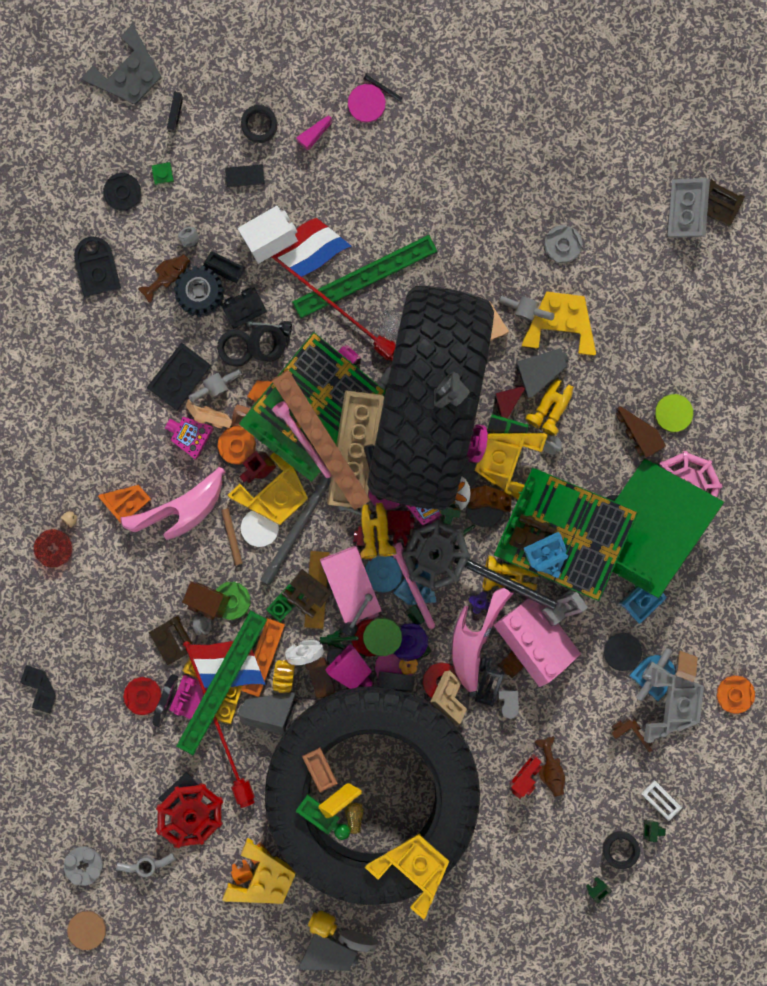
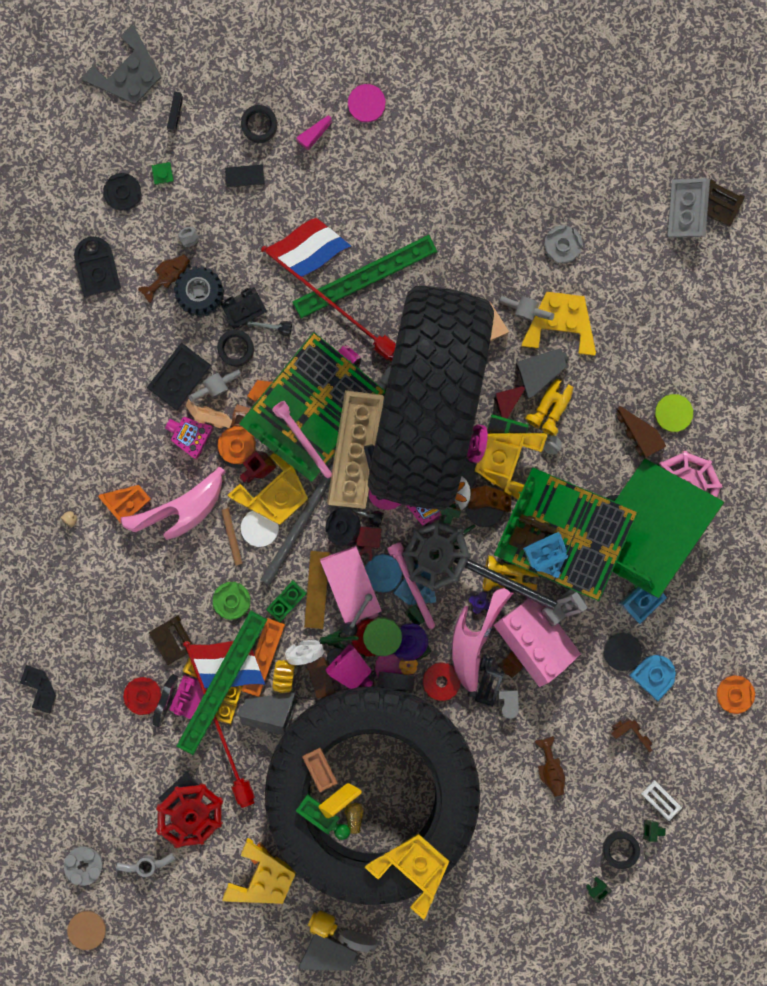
clear red plate [33,529,73,568] -> none
reddish brown brick [182,581,230,620] -> none
light grey tile [193,616,212,635] -> none
black tile [203,251,245,284] -> none
orange tile [231,860,254,885] -> none
white brick [238,206,298,264] -> none
black tyre [248,325,286,362] -> none
nougat plate [272,370,370,510] -> none
dark brown plate [282,569,332,618] -> none
yellow piece [360,502,397,559] -> none
black piece [363,73,403,102] -> none
clear piece [378,308,402,341] -> none
dark red brick [387,510,414,546] -> none
tan plate [430,670,467,725] -> none
dark grey piece [434,371,470,408] -> none
red plate [509,754,542,799] -> none
light grey piece [636,648,672,701] -> none
light grey wing [644,668,704,743] -> none
medium nougat tile [675,651,698,682] -> none
none -> black tile [325,508,361,546]

